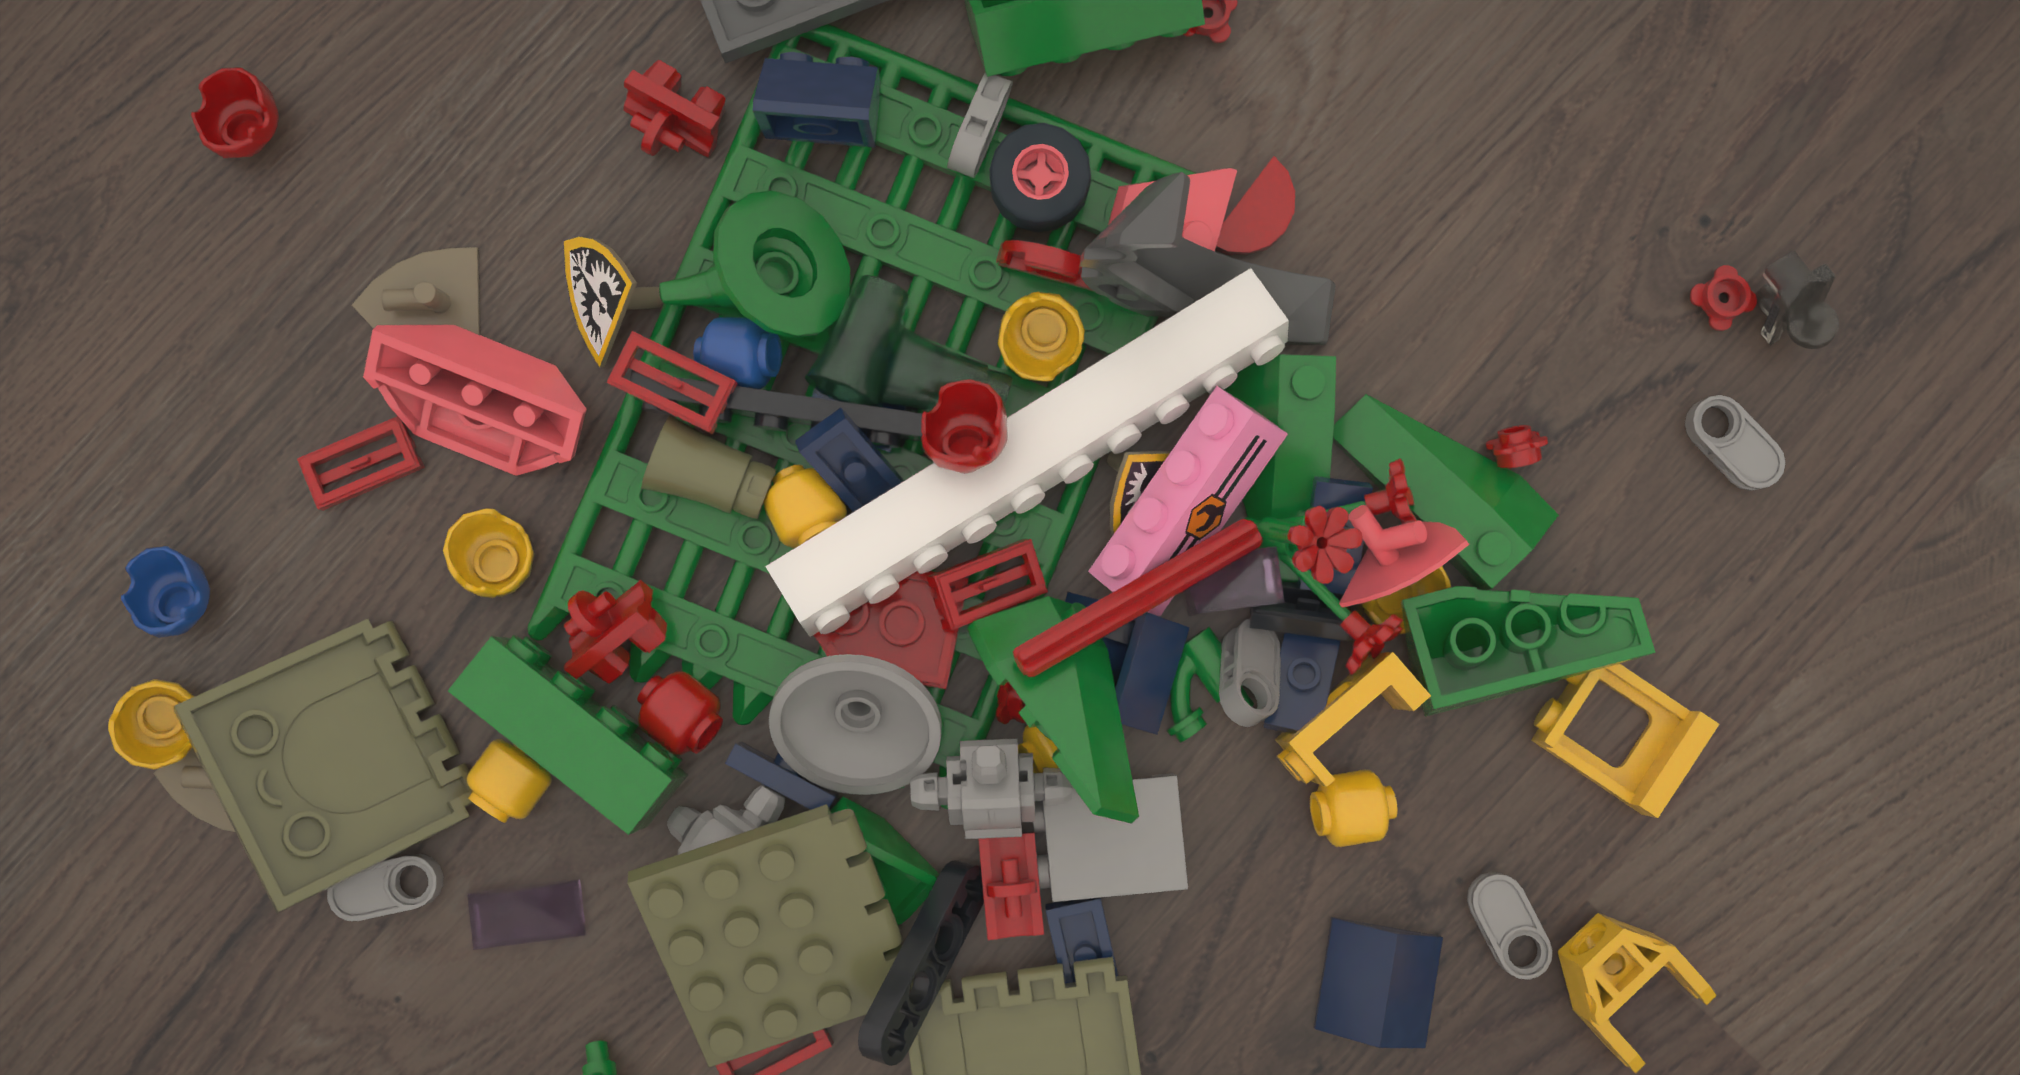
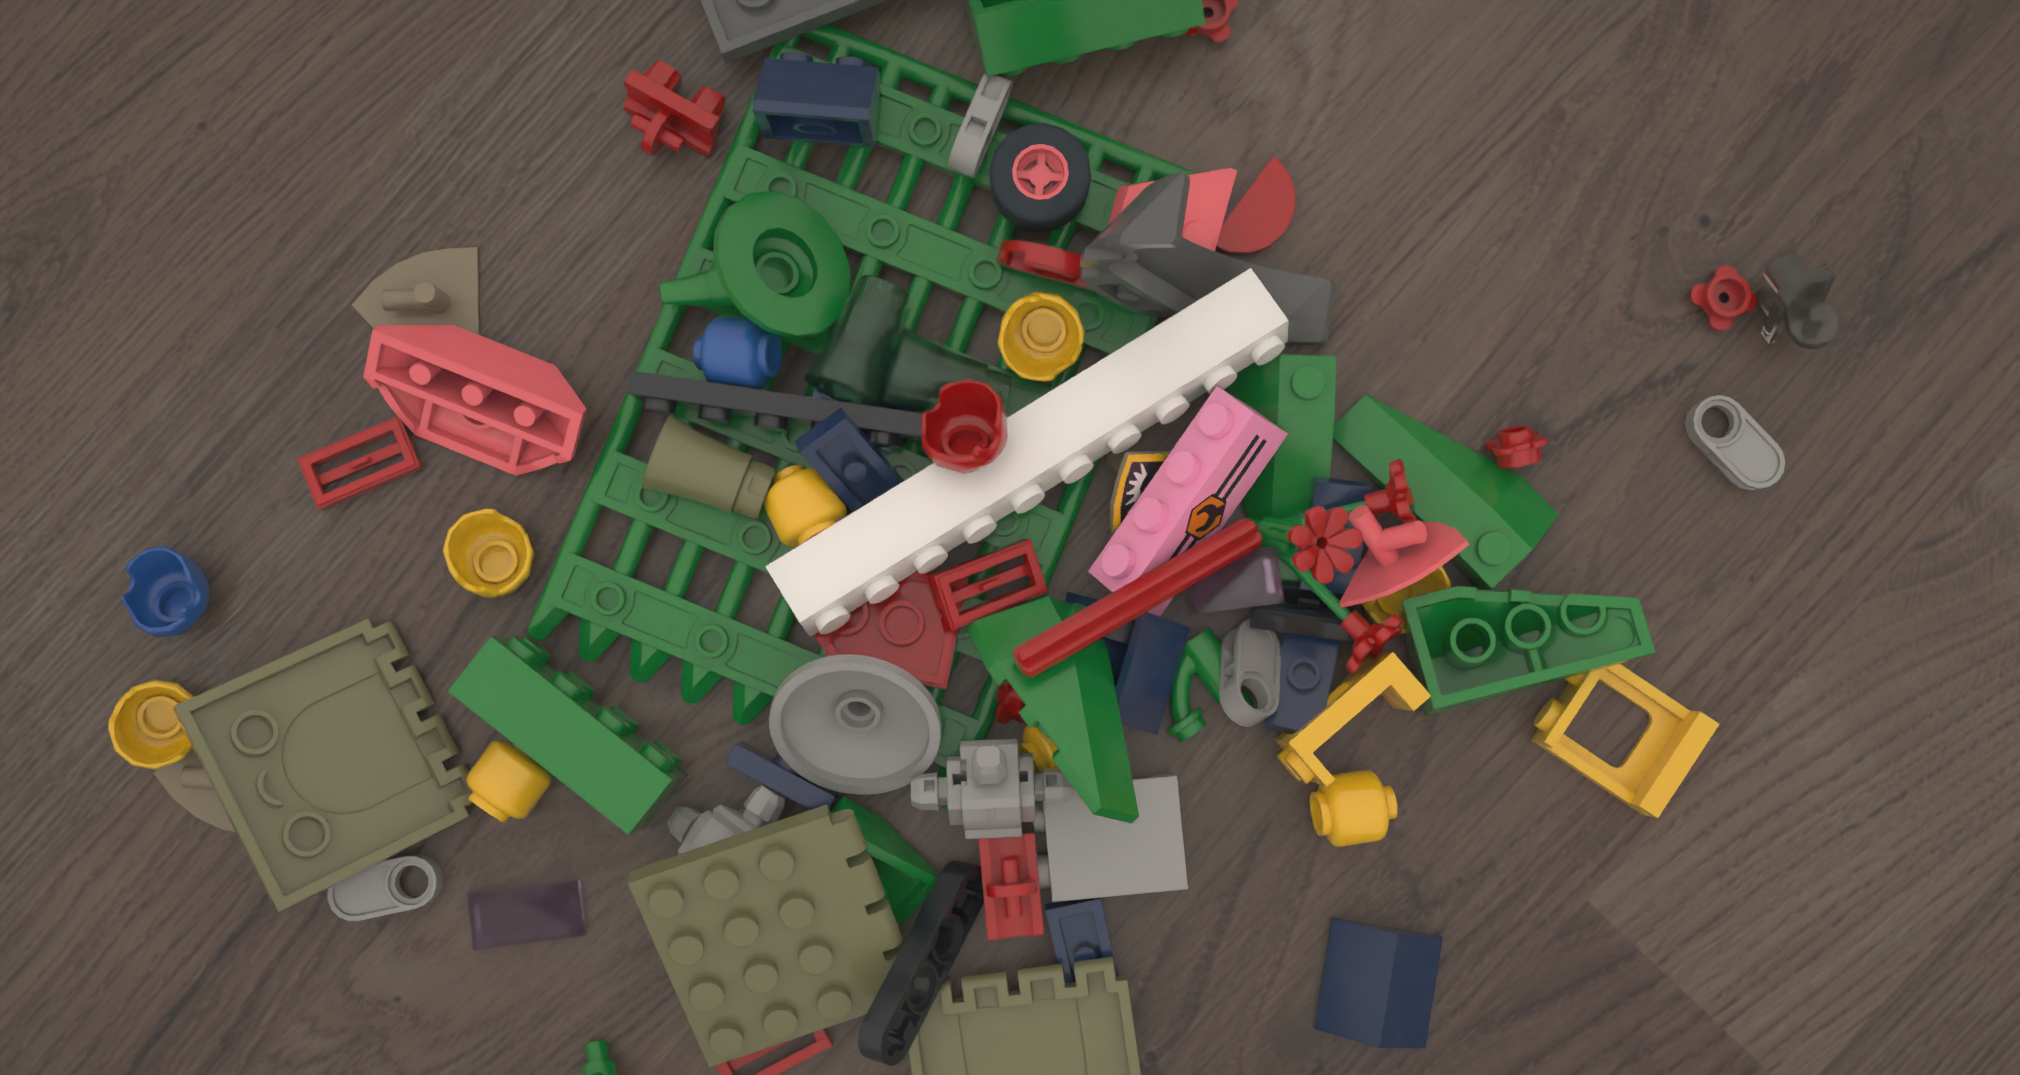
red hair [191,67,279,158] -> none
shield [564,237,663,367] -> none
red hips [564,580,667,684] -> none
red tile [607,331,738,434] -> none
red head [637,671,723,755] -> none
light grey piece [1467,872,1552,980] -> none
yellow piece [1557,913,1717,1074] -> none

